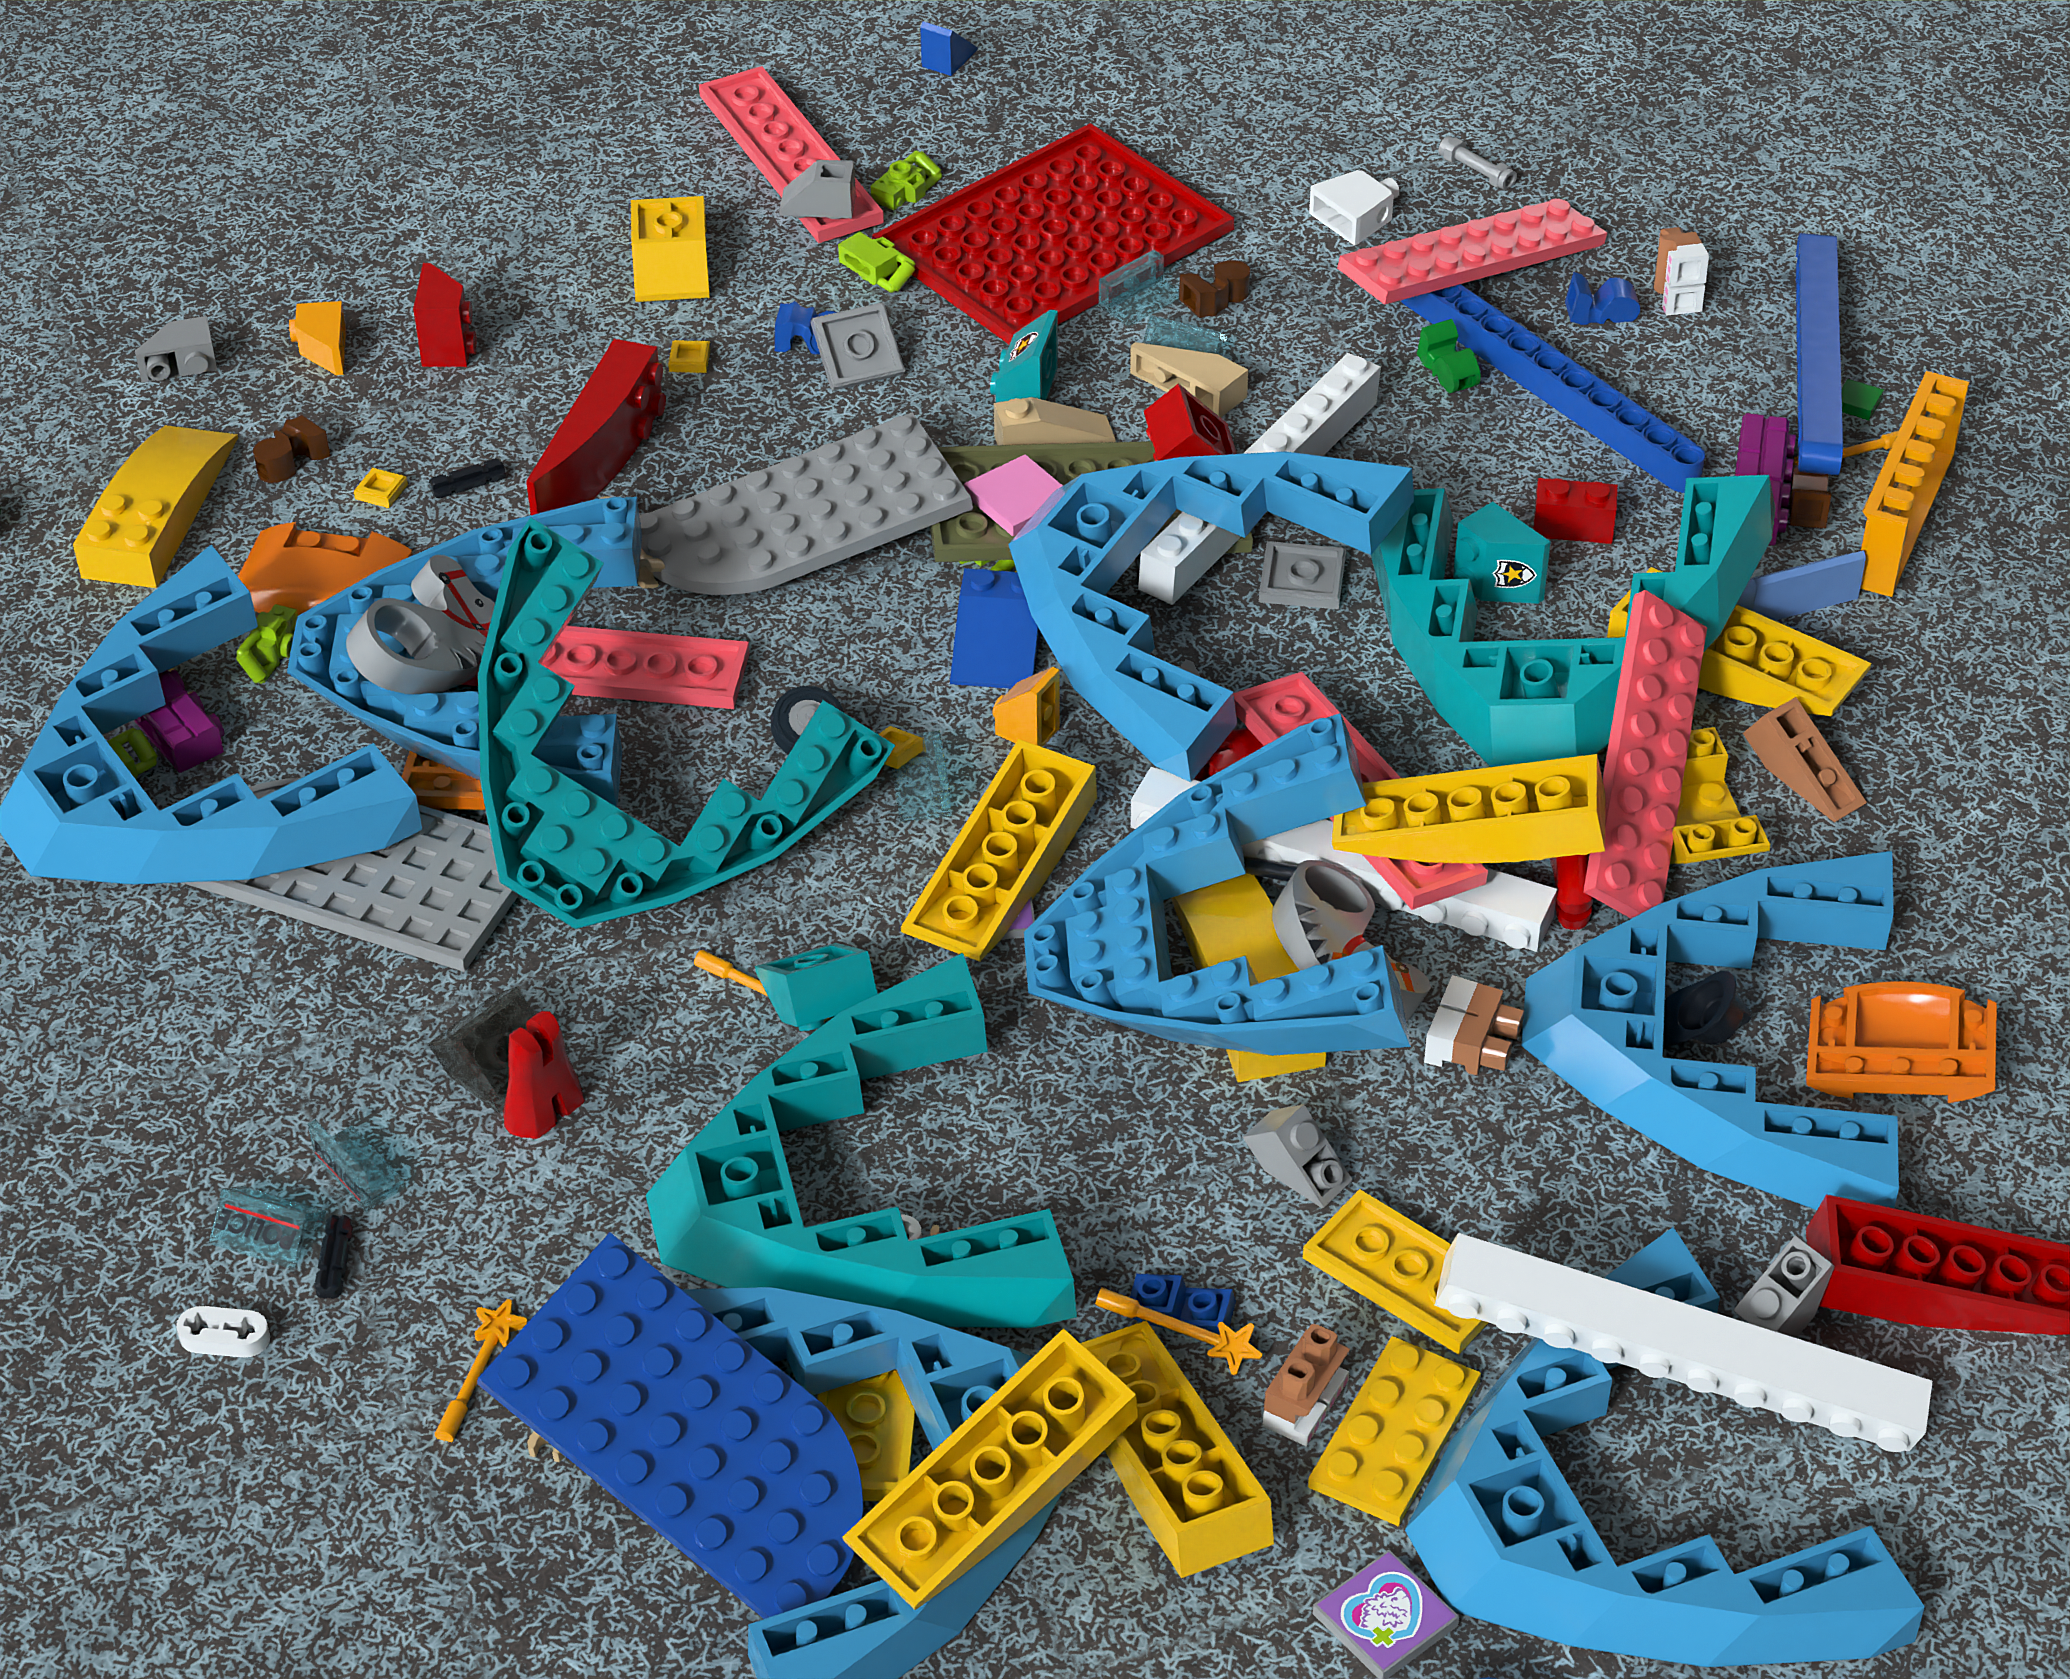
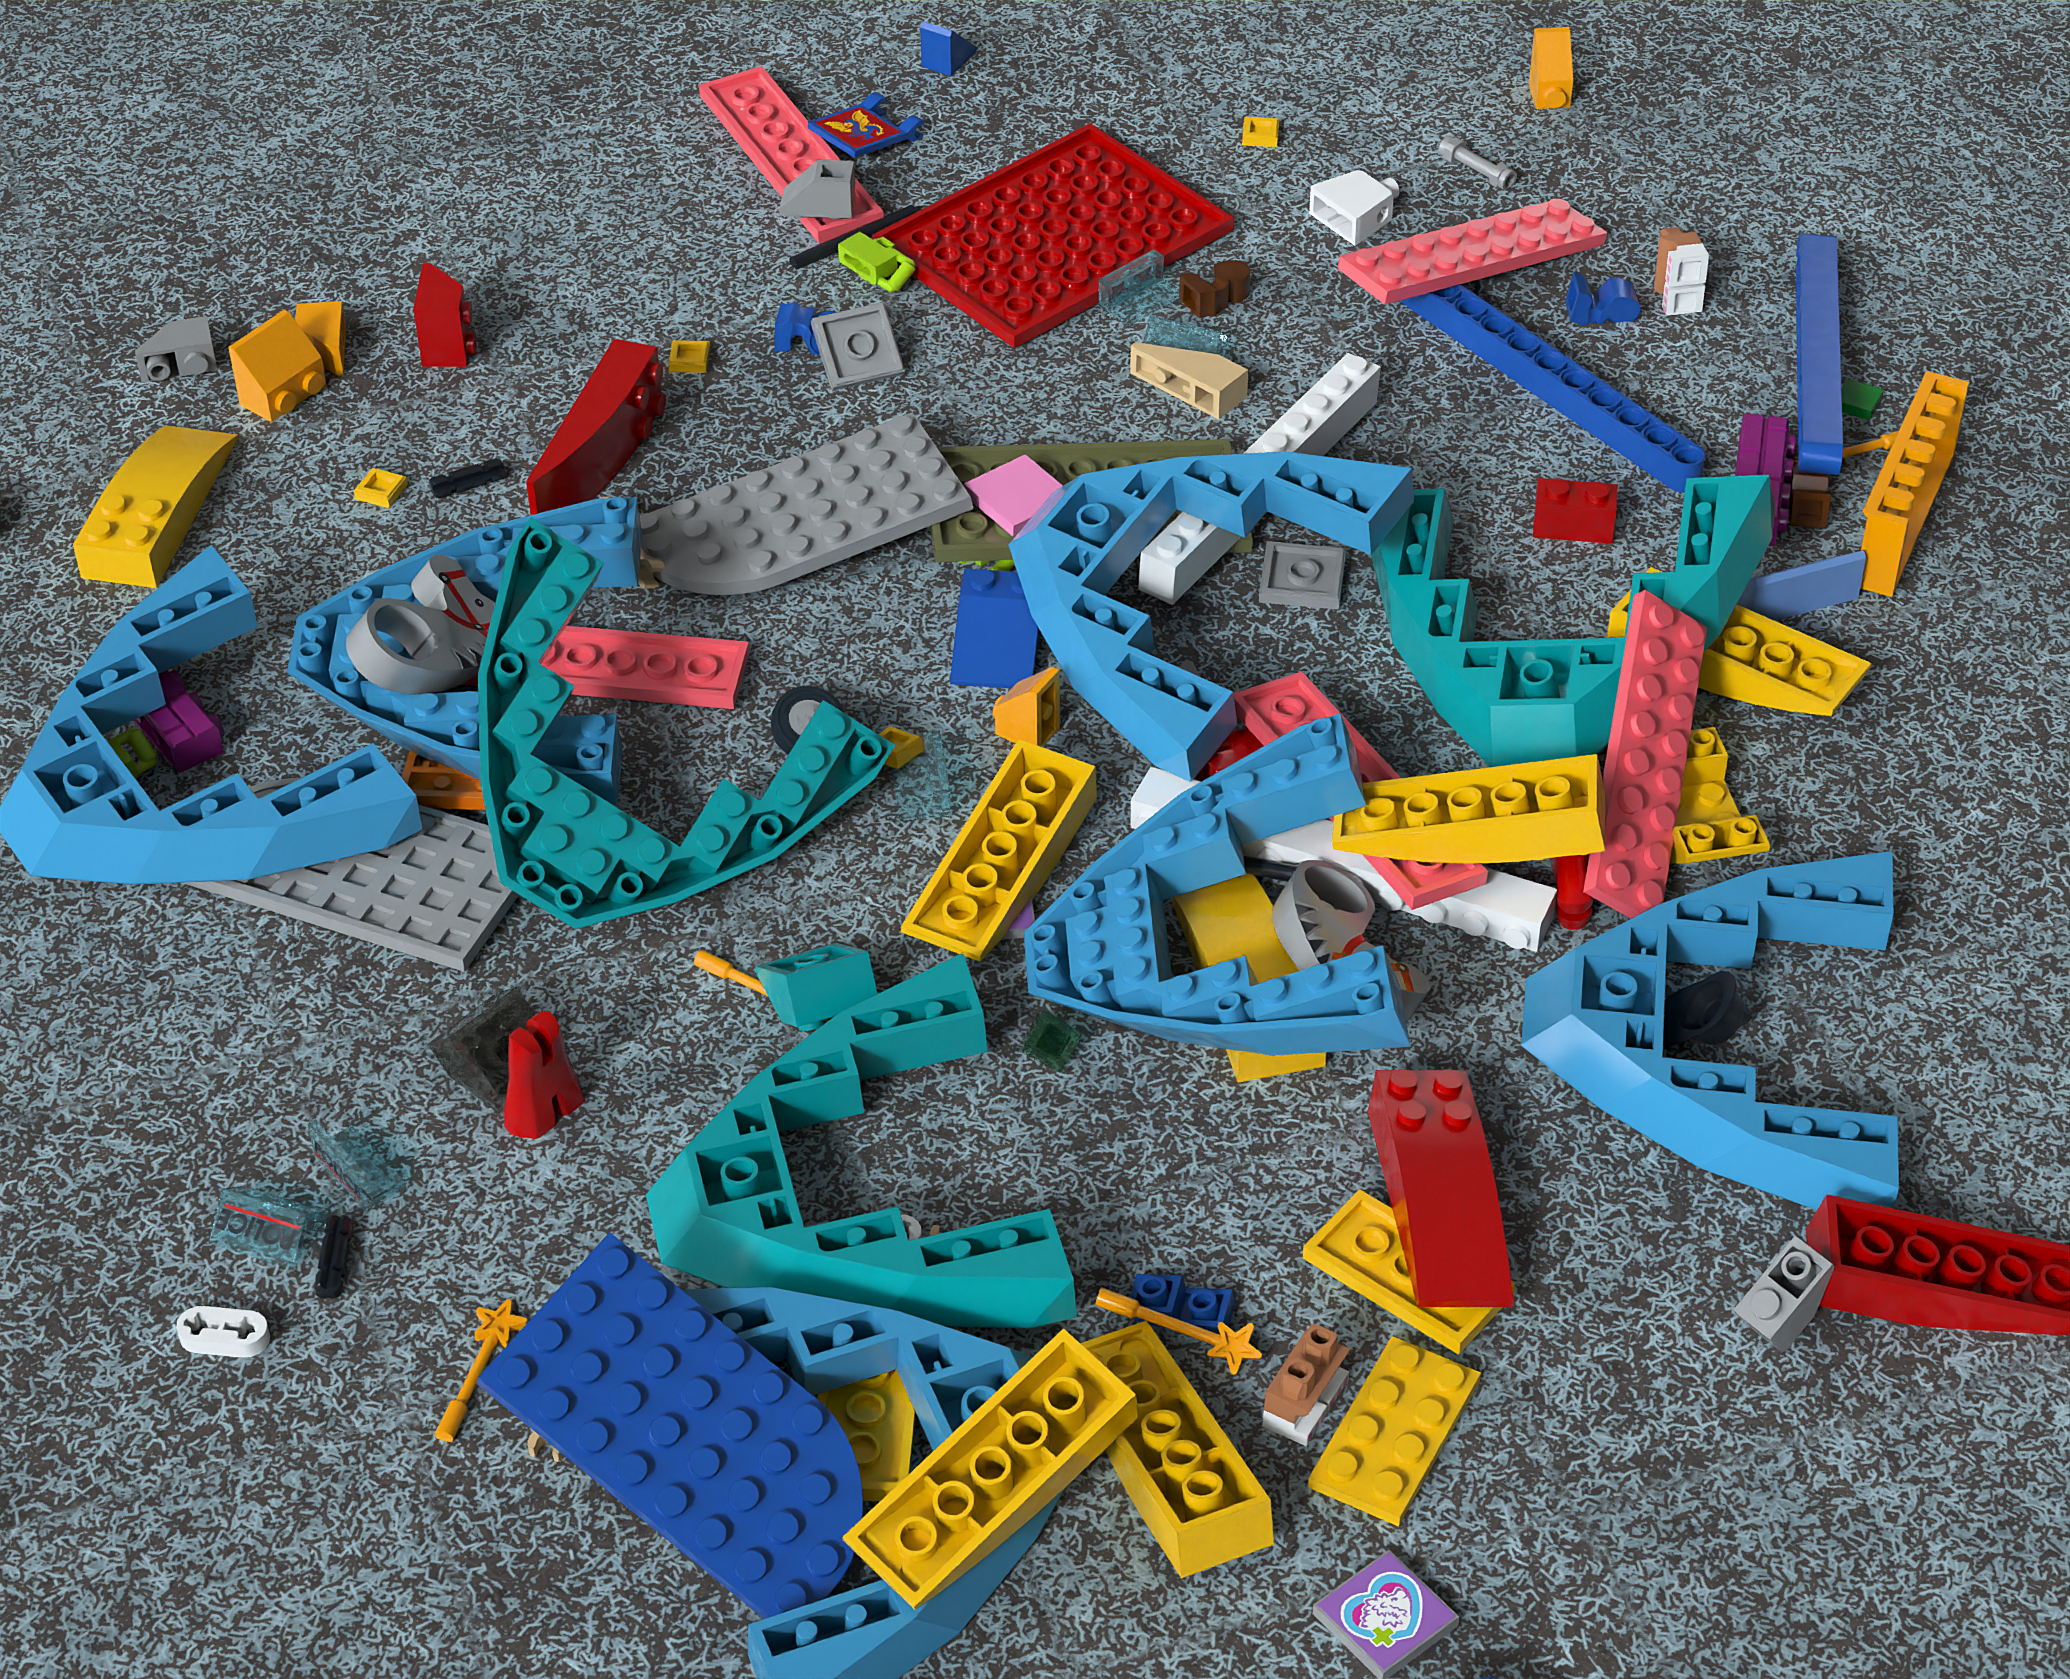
lime piece [236,604,298,684] -> none
orange slope [238,522,413,616] -> none
reddish brown leg [253,415,331,483] -> none
yellow slope [631,196,710,302] -> none
lime piece [870,151,942,210] -> none
teal slope [990,310,1058,403] -> none
tan slope [994,397,1116,445] -> none
red slope [1143,383,1237,461] -> none
light grey slope [1243,1104,1353,1208] -> none
dark azure piece [1405,1227,1925,1667] -> none
green leg [1417,319,1481,394] -> none
nougat hips [1424,975,1524,1075] -> none
white brick [1434,1233,1933,1452] -> none
teal slope [1453,501,1551,604] -> none
nougat slope [1743,697,1867,823] -> none
orange slope [1806,981,1997,1103] -> none
none -> light orange slope [229,310,326,422]
none -> black bar [789,205,917,270]
none -> flag [808,92,925,158]
none -> clear green slope [1017,1011,1083,1073]
none -> yellow tile [1242,117,1279,147]
none -> red slope [1367,1069,1514,1307]
none -> light orange slope [1529,27,1573,109]

